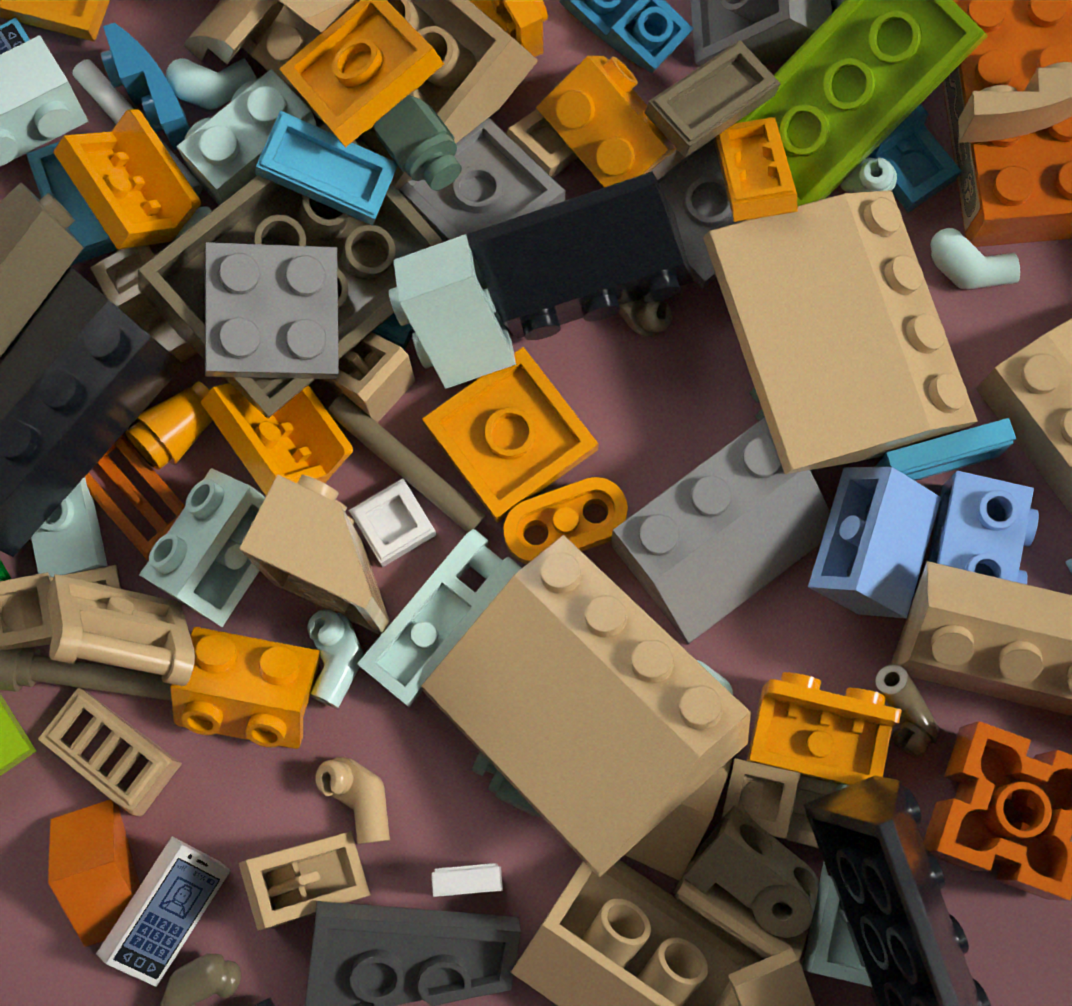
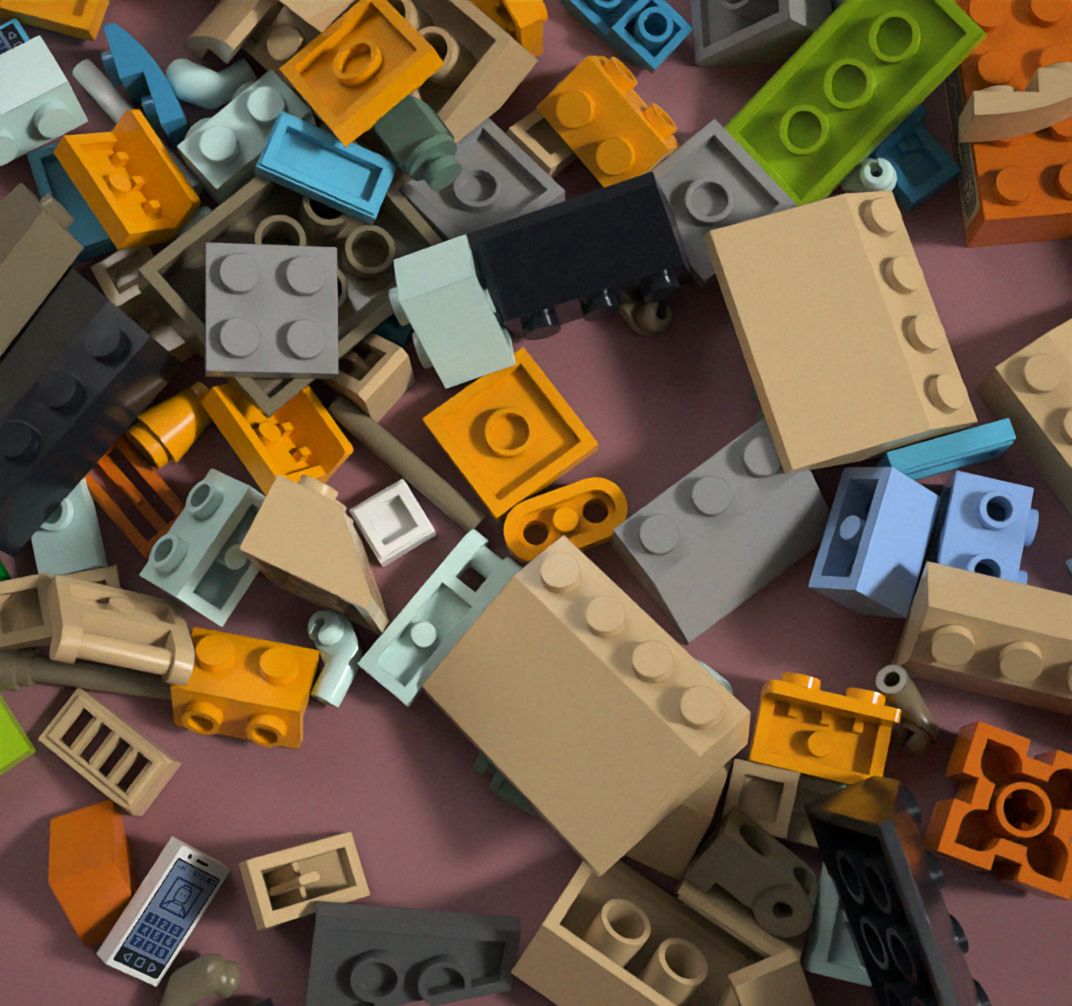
tan arm [315,757,390,844] -> none
white tile [431,863,503,897] -> none
dark tan tile [645,40,781,157] -> none
light orange plate [715,117,798,222] -> none
light aqua arm [930,228,1020,289] -> none

